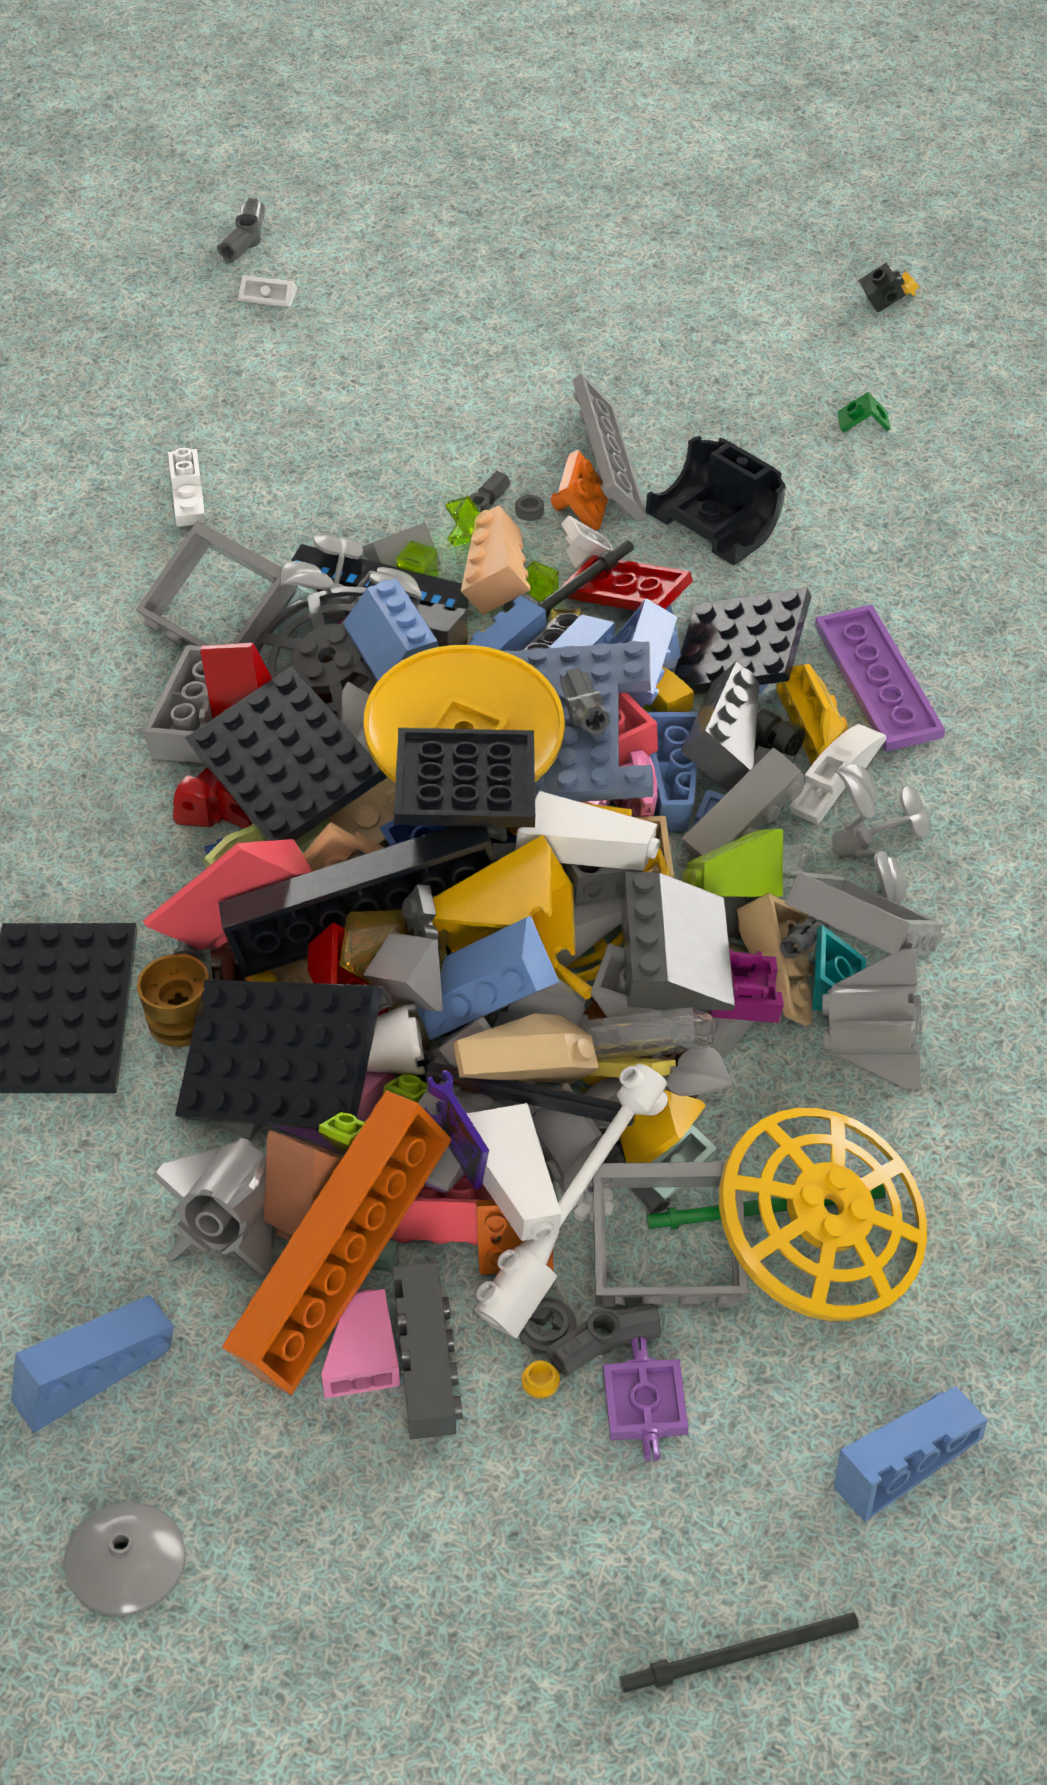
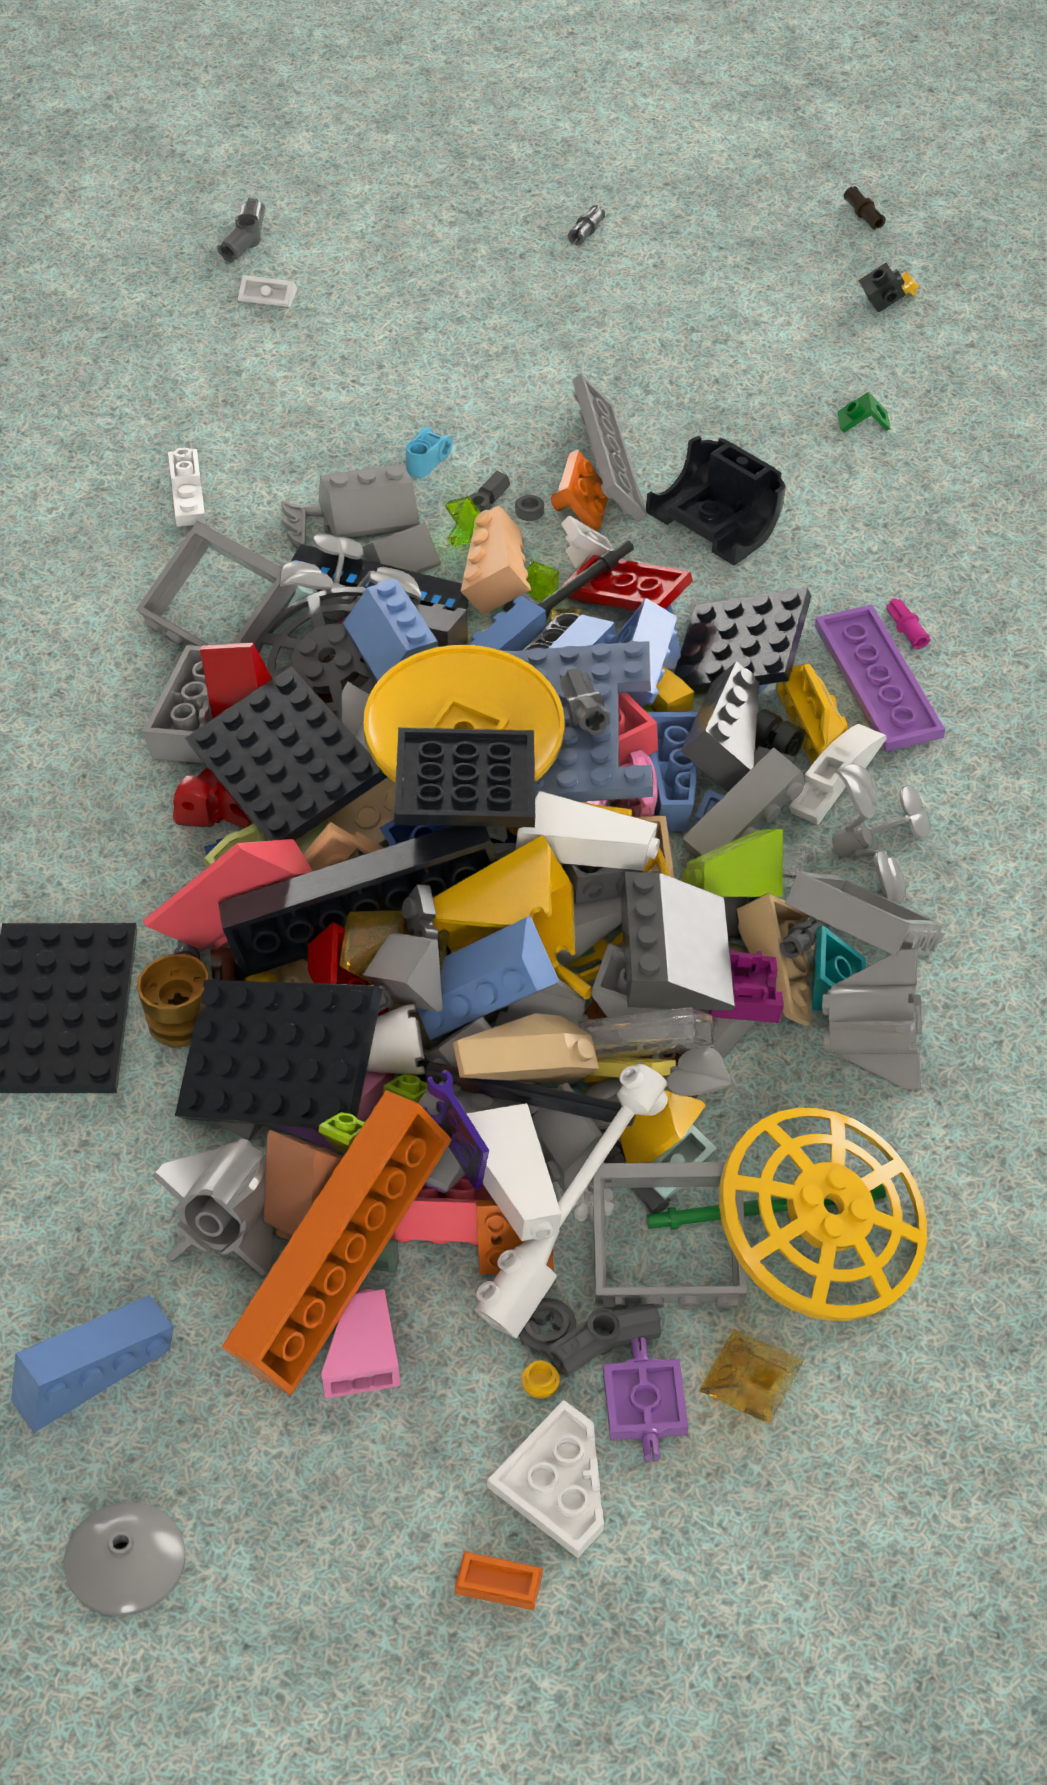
dark grey wedge [393,1262,463,1440] -> none
clear neon green panel [396,540,438,577] -> none
pearl dark grey bar [619,1612,859,1693] -> none
medium blue wedge [834,1386,988,1522] -> none
none -> light grey piece [281,501,330,548]
none -> light grey slope [318,464,419,538]
none -> medium azure piece [406,427,453,478]
none -> orange tile [455,1551,543,1611]
none -> white plate [487,1400,604,1558]
none -> dark grey pin [568,205,605,245]
none -> clear yellow slope [700,1329,803,1424]
none -> dark brown pin [843,186,886,230]
none -> dark pink axle [886,598,930,650]

